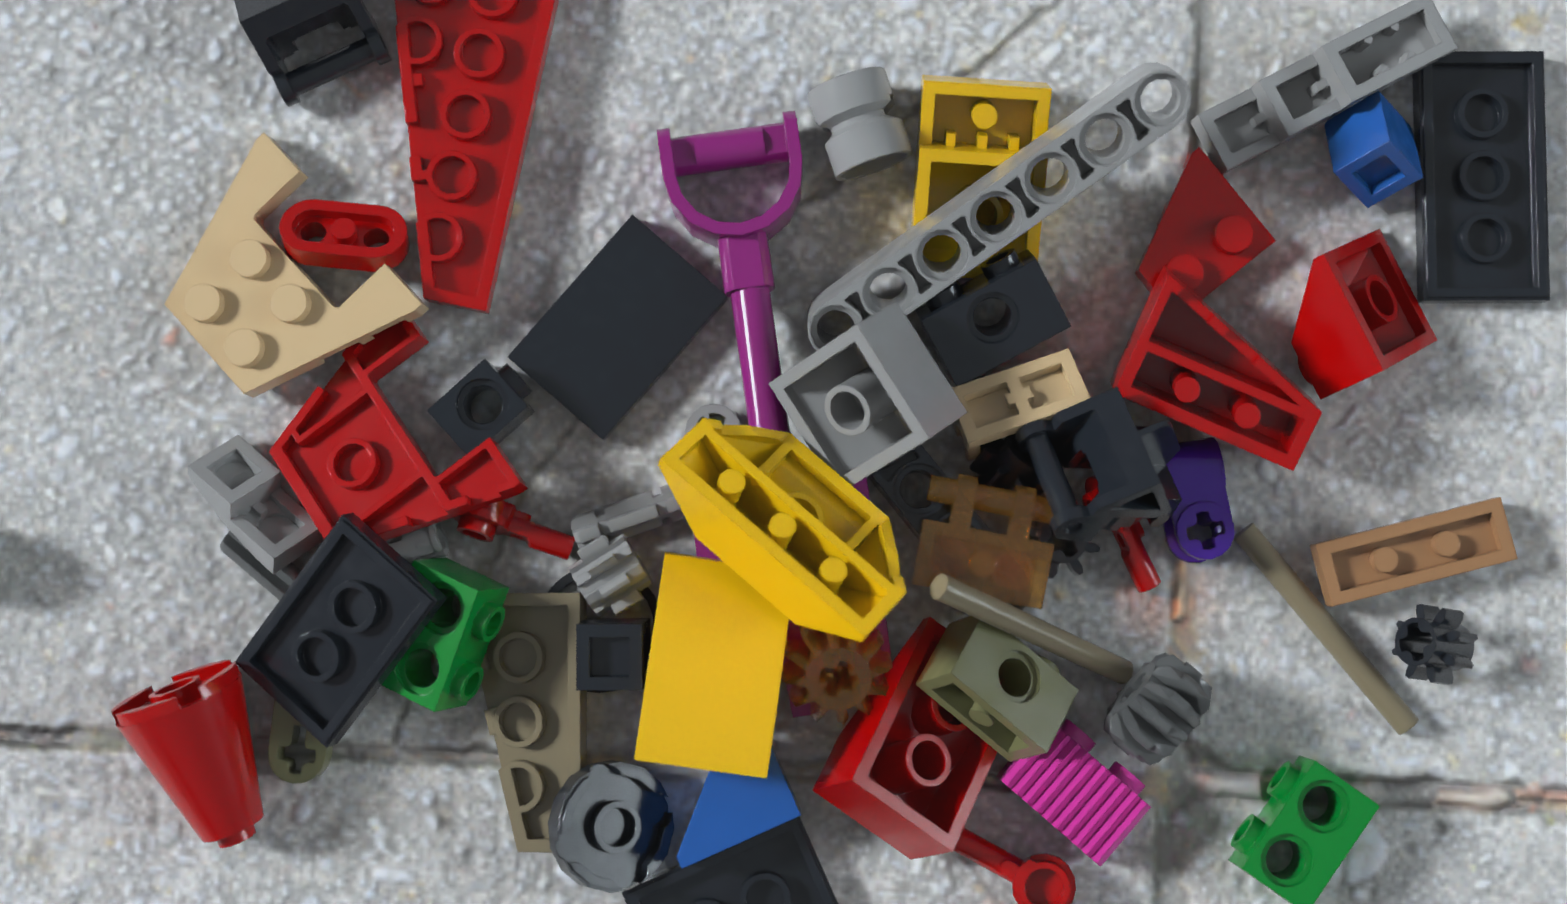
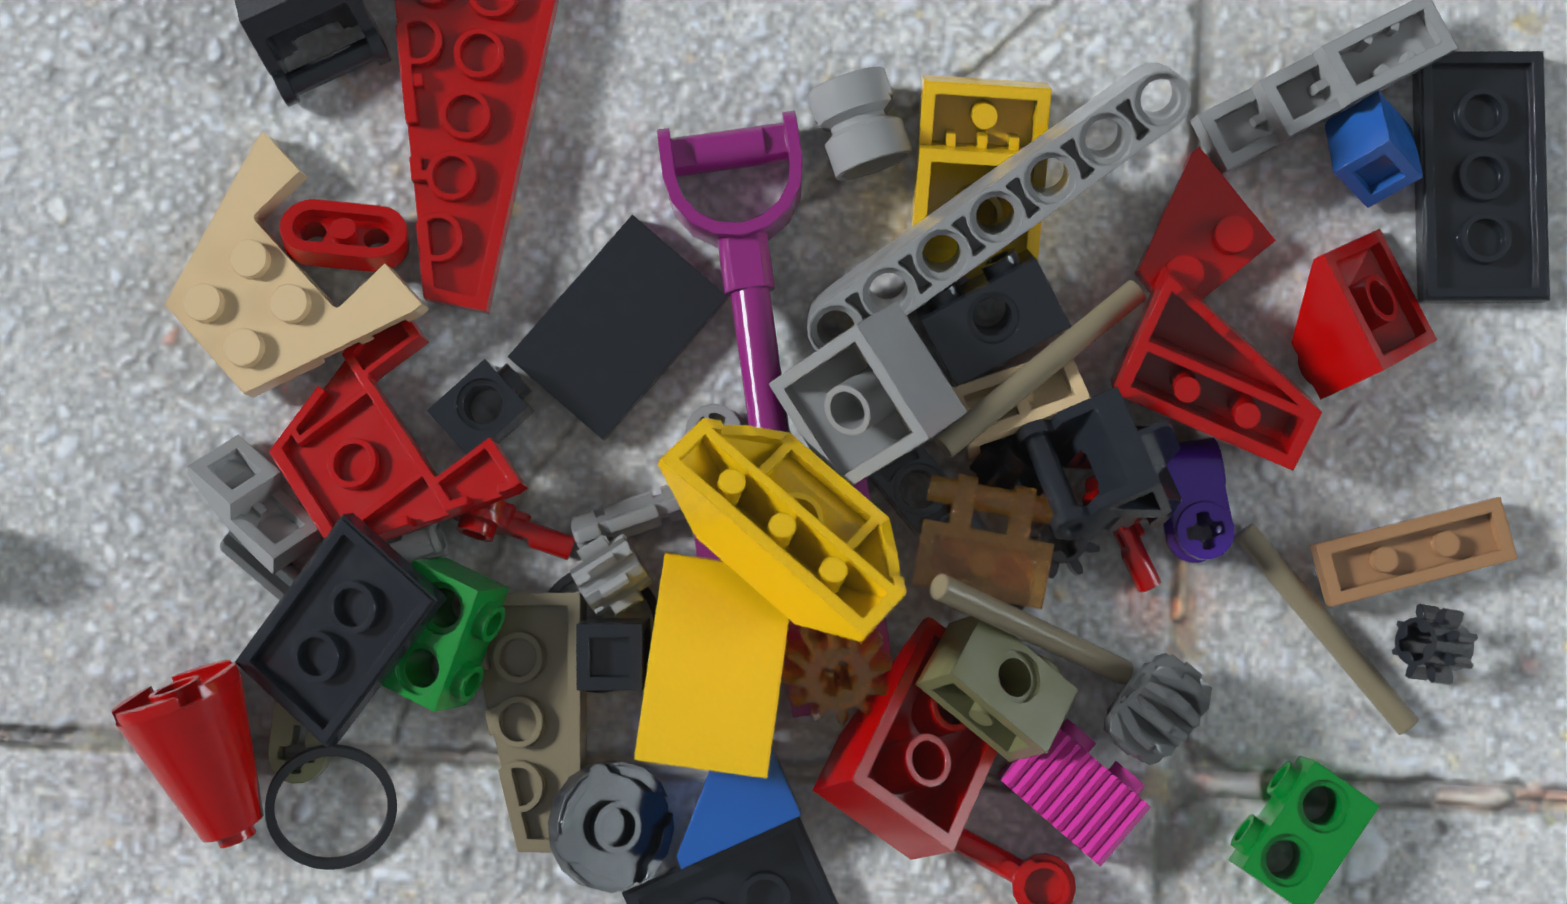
none -> black piece [265,744,397,870]
none -> dark tan bar [934,280,1146,458]

